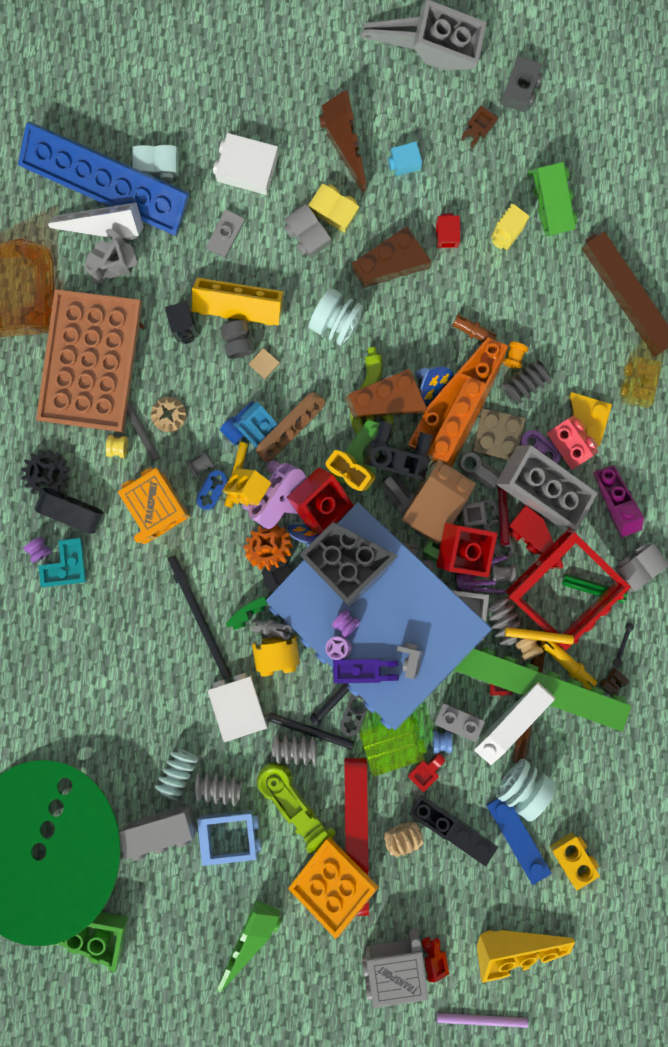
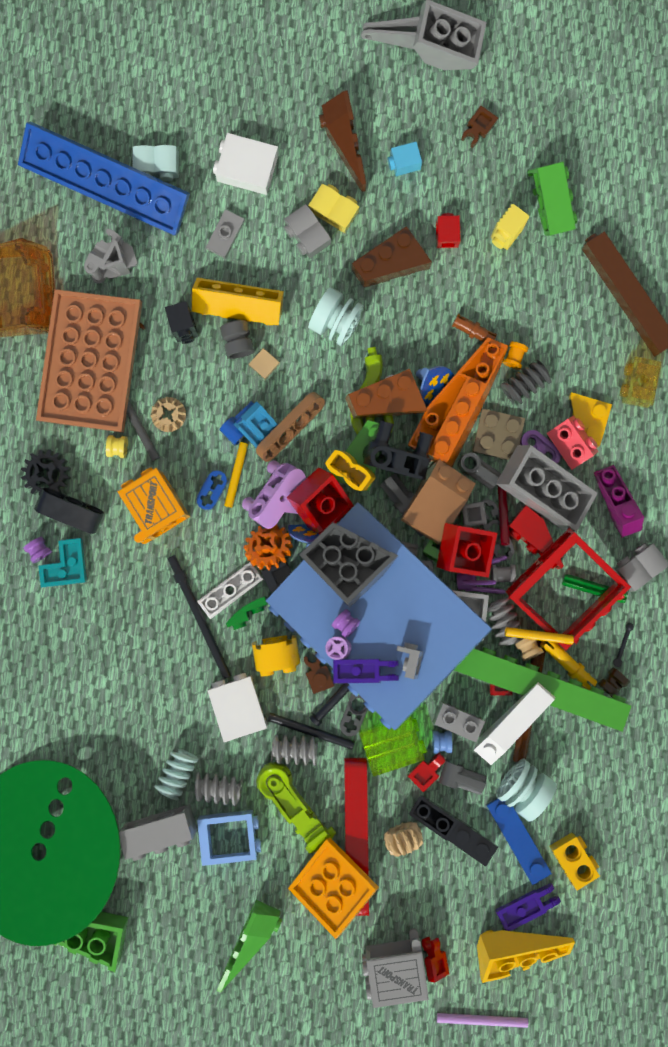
white slope [48,203,144,240] -> none
dark grey bush [185,450,214,478] -> none
yellow brick [222,468,271,506] -> none
light grey pin [250,618,292,640] -> none
dark grey brick [500,56,543,113] -> none
none -> white tile [197,562,264,619]
none -> reddish brown plate [304,652,334,694]
none -> dark grey piece [438,760,487,795]
none -> dark purple hinge [495,883,561,931]

